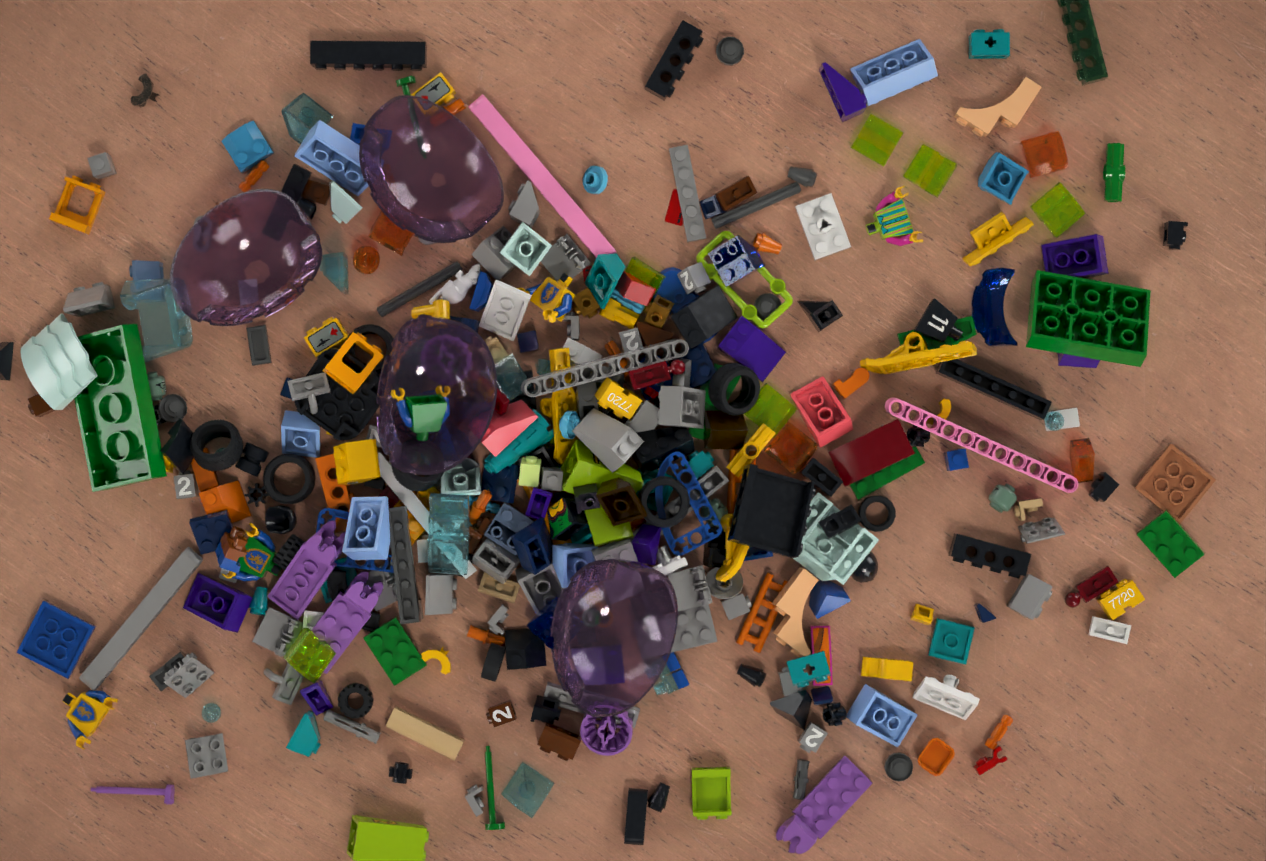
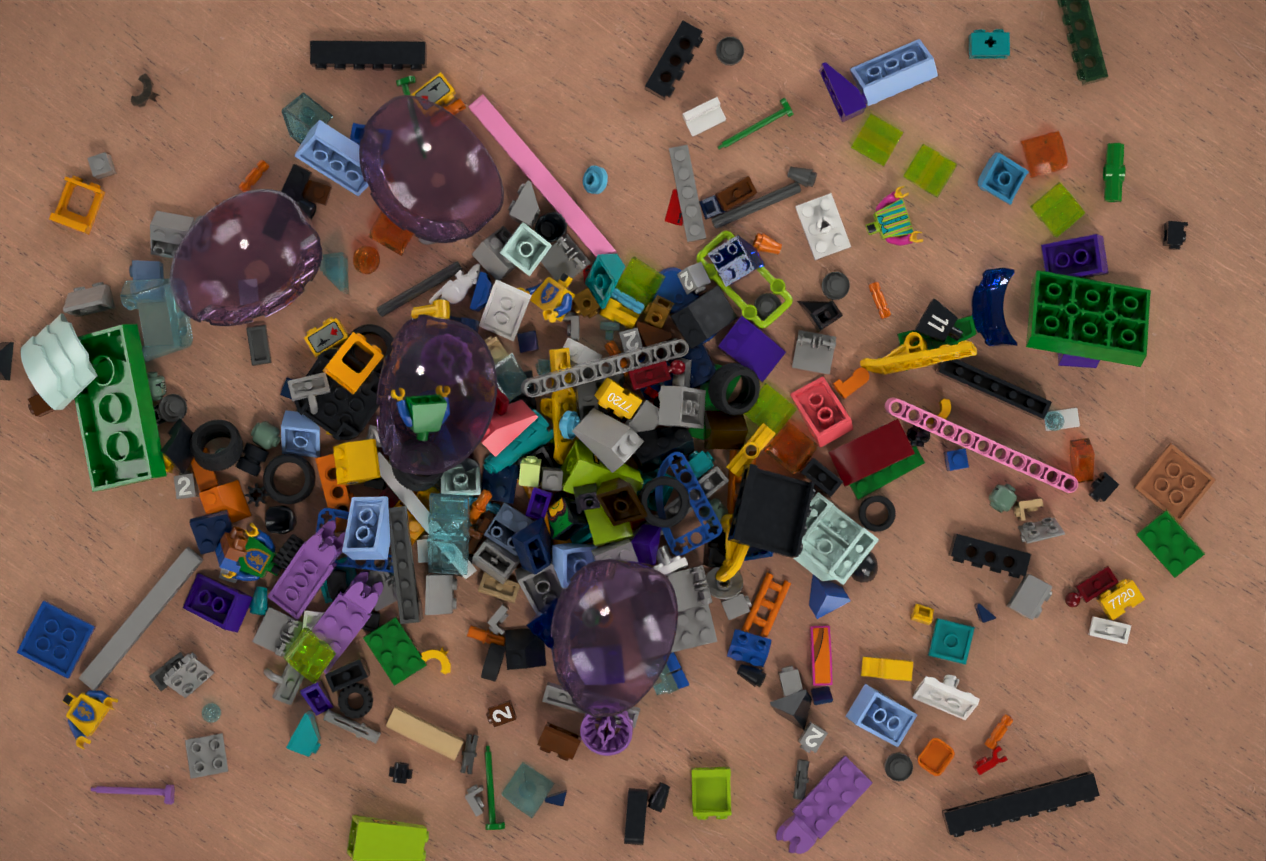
dark azure slope [222,121,274,173] -> none
light aqua slope [329,181,363,223] -> none
black brick [530,695,561,724] -> none
slope [615,271,656,306] -> none
light nougat arch [772,566,818,658] -> none
teal brick [787,651,831,688] -> none
black slope [818,504,862,539] -> none
black gear [823,702,847,726] -> none
light nougat arch [954,77,1041,137] -> none
yellow bracket [962,212,1034,266] -> none
none -> light grey slope [150,211,194,261]
none -> sand green head [251,421,281,450]
none -> black brick [325,658,370,693]
none -> dark grey pin [460,734,479,774]
none -> black hair [535,212,567,242]
none -> dark blue slope [545,790,567,806]
none -> clear light blue tile [600,322,620,340]
none -> white panel [682,97,726,136]
none -> green piece [717,98,794,150]
none -> blue bracket [727,629,772,667]
none -> light grey hinge [792,330,836,375]
none -> dark grey plate [821,272,850,300]
none -> orange axle [869,282,891,319]
none -> black brick [942,771,1100,837]

